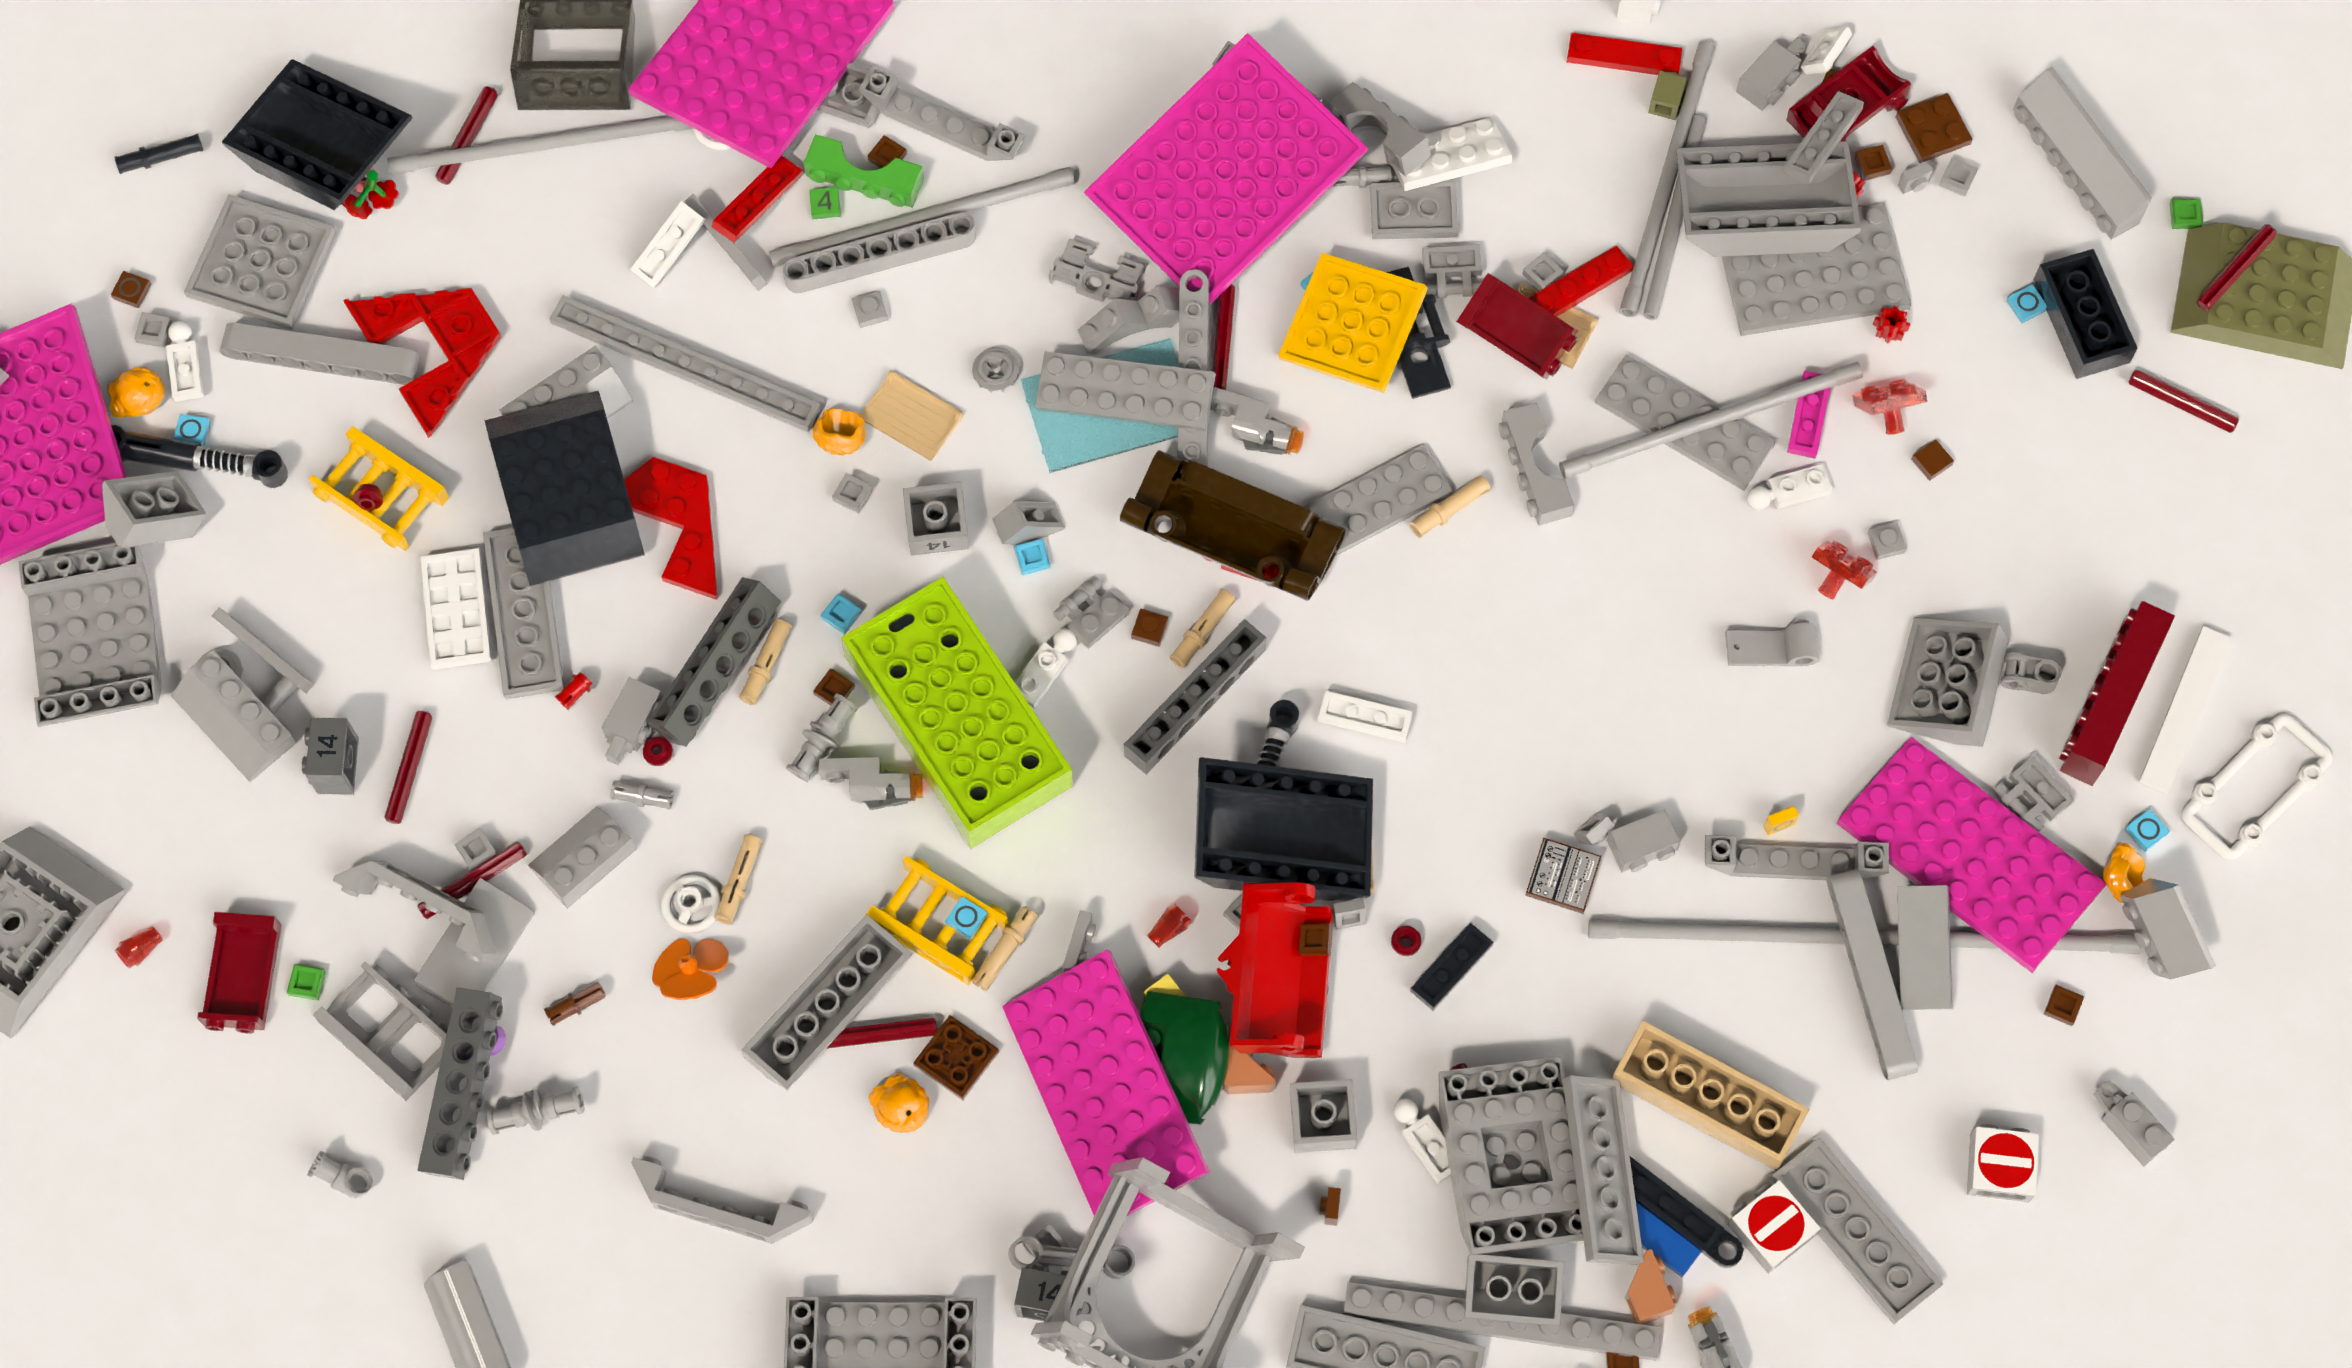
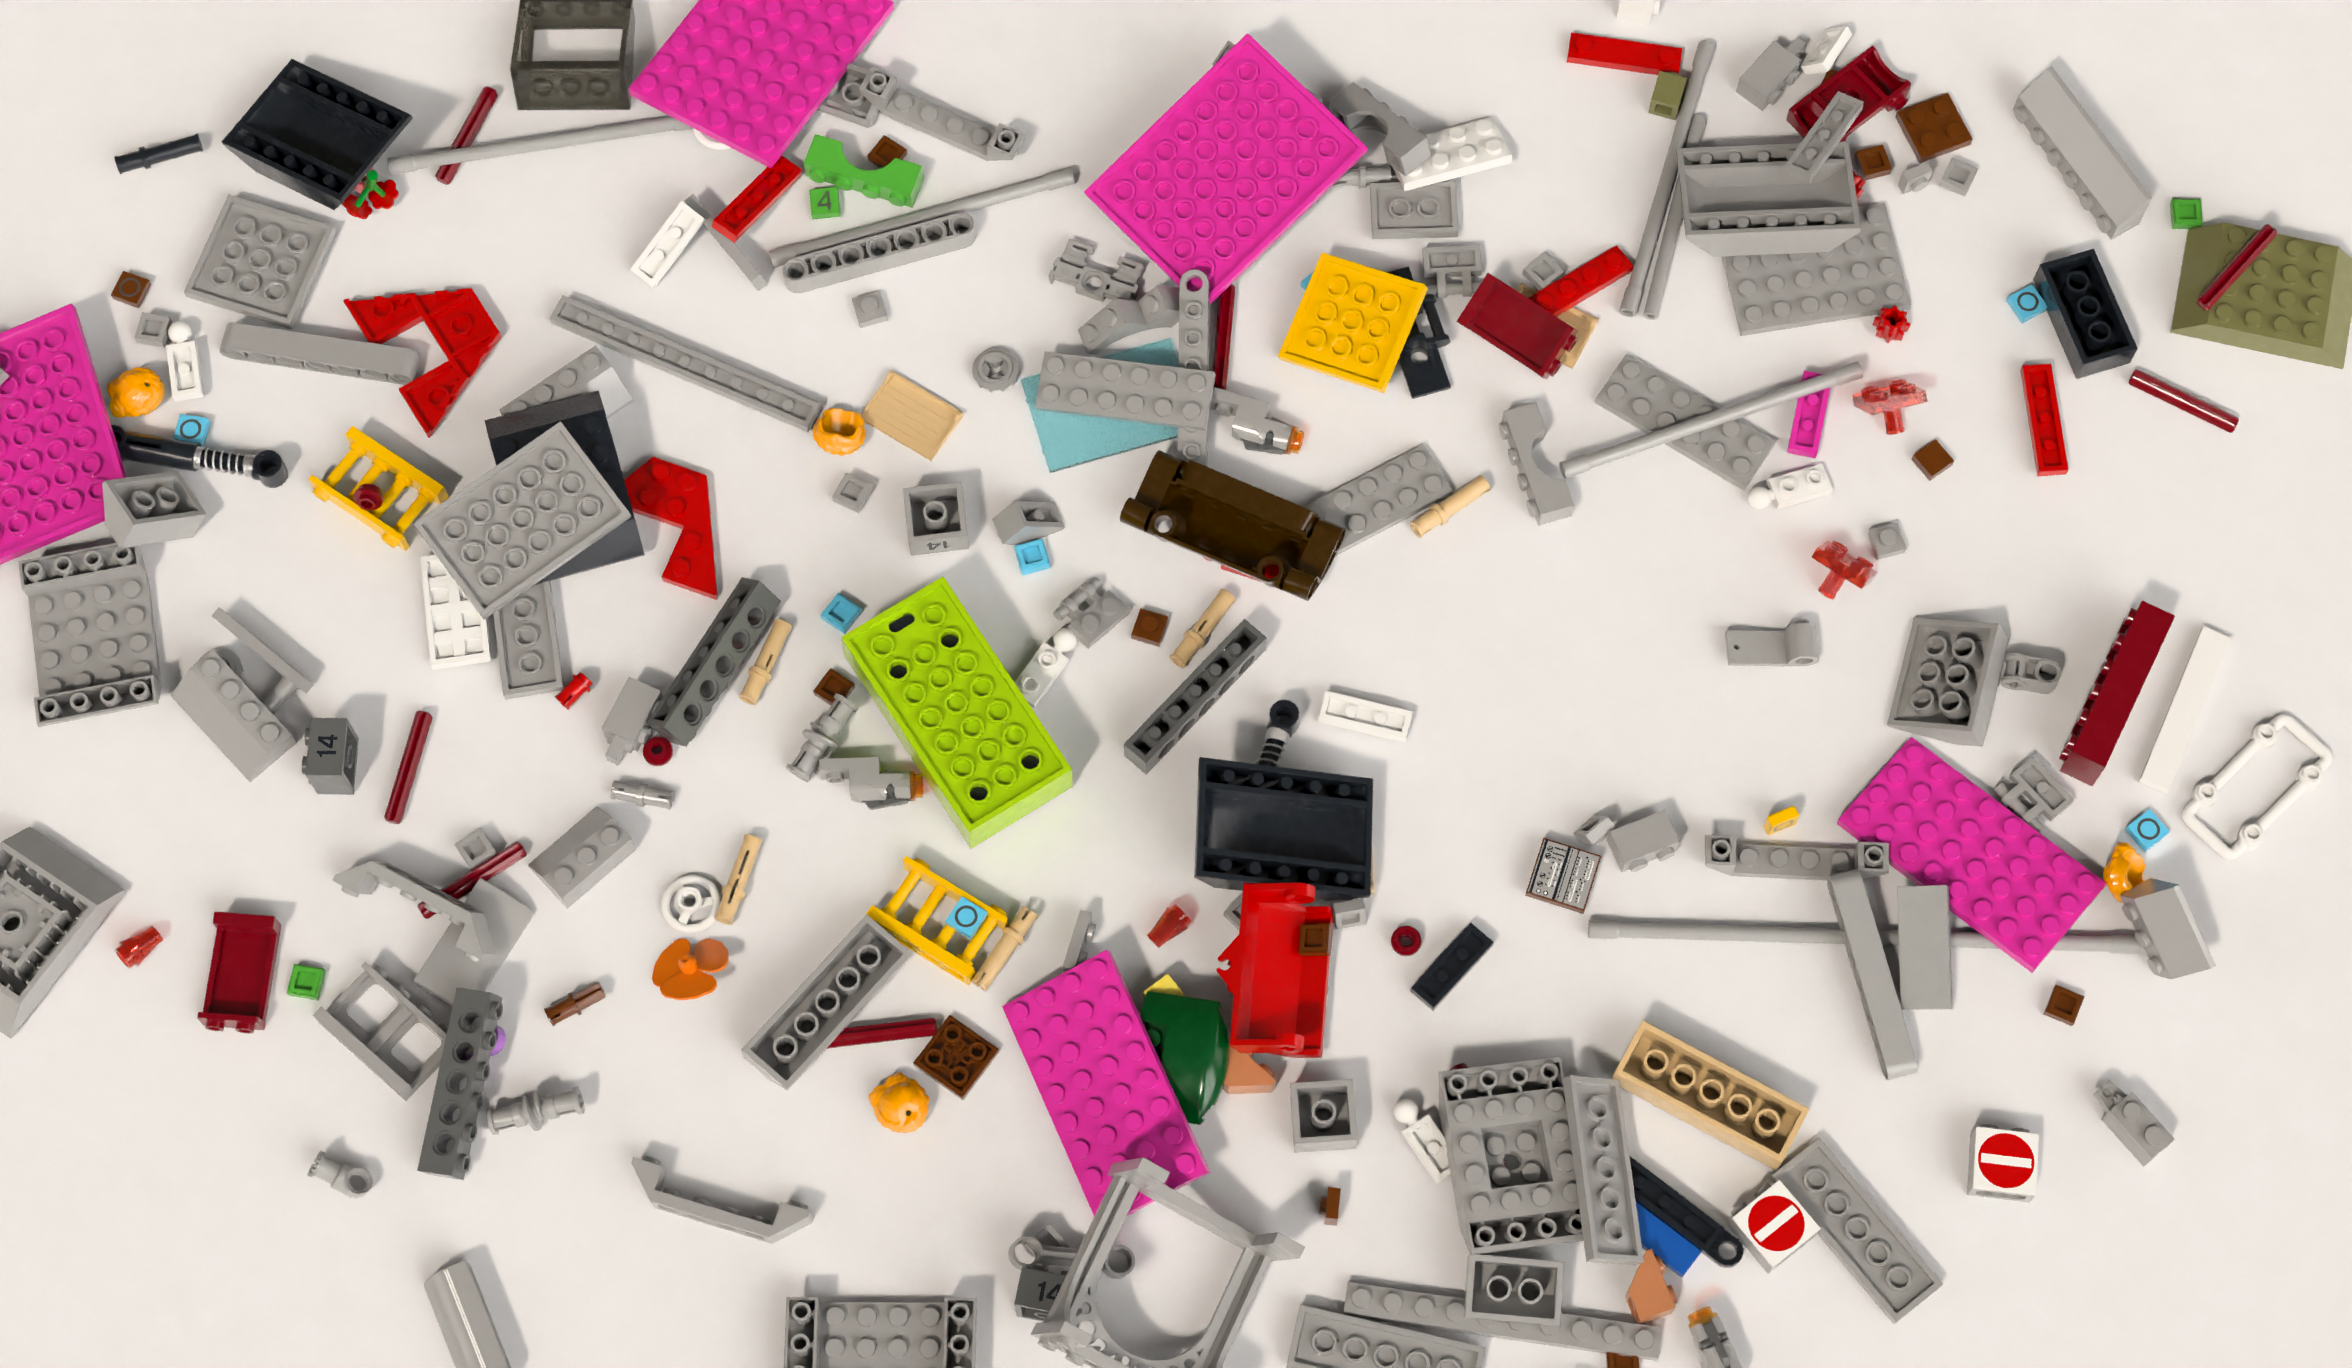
none -> light grey plate [413,421,631,620]
none -> red plate [2020,364,2069,477]

